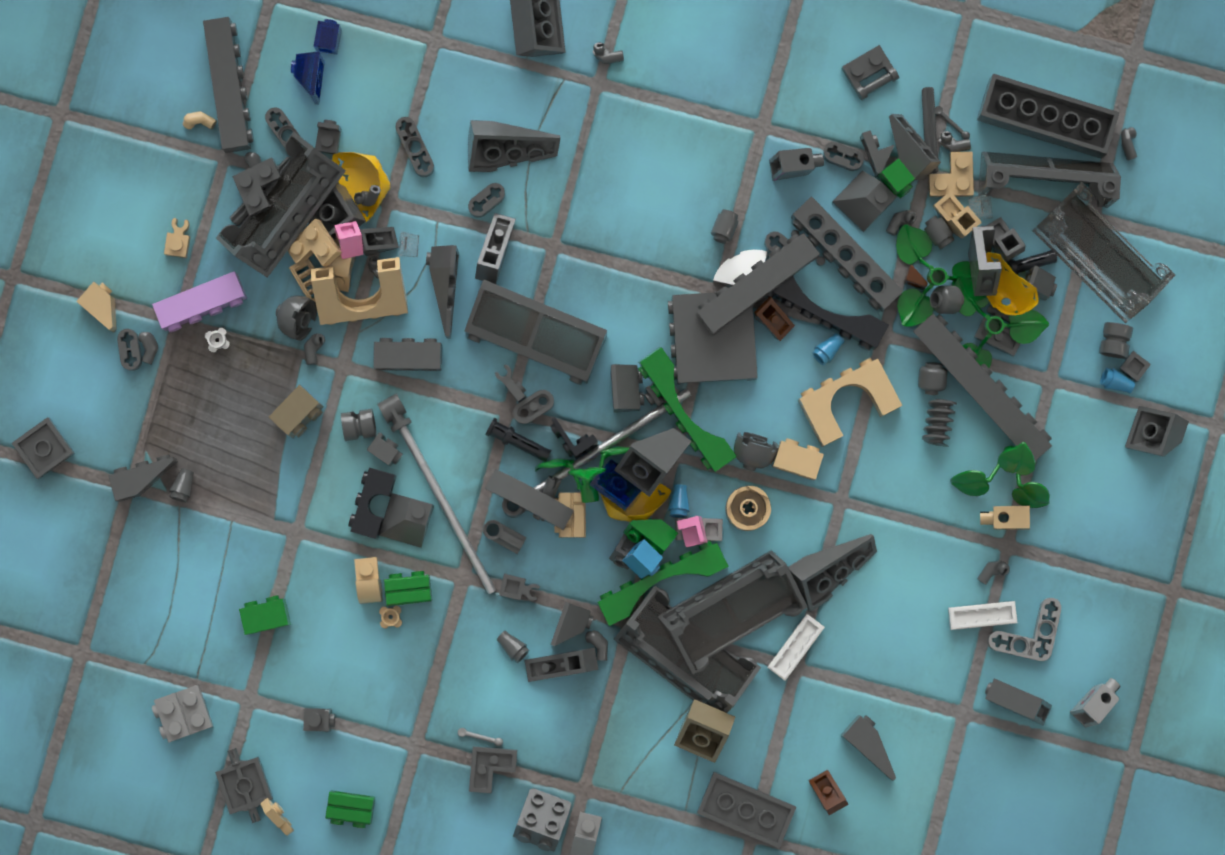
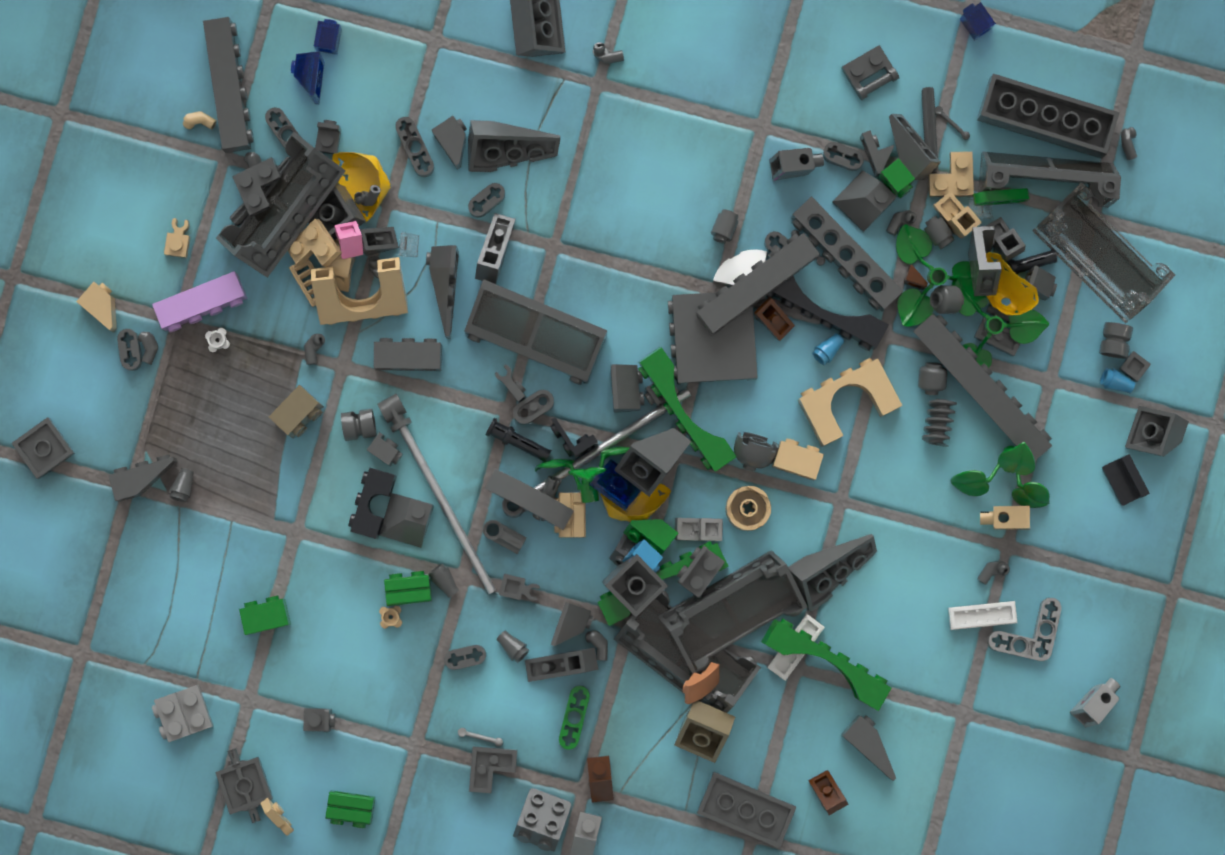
dark grey cylinder [276,295,317,341] -> none
tan brick [354,557,383,604] -> none
dark azure cone [668,484,690,518] -> none
bright pink panel [677,516,707,547] -> none
dark grey arm [939,131,971,152] -> none
dark grey slope [985,678,1052,725] -> none
none -> dark grey cone [428,563,459,598]
none -> dark grey slope [431,116,467,170]
none -> dark grey beam [444,645,486,670]
none -> green beam [559,686,590,750]
none -> reddish brown slope [587,755,614,803]
none -> dark grey slope [602,554,668,617]
none -> dark grey bracket [677,546,725,598]
none -> nougat slope [683,662,719,704]
none -> green arch [761,618,892,711]
none -> clear blue brick [960,2,996,41]
none -> green beam [973,188,1030,206]
none -> black panel [1102,454,1150,506]

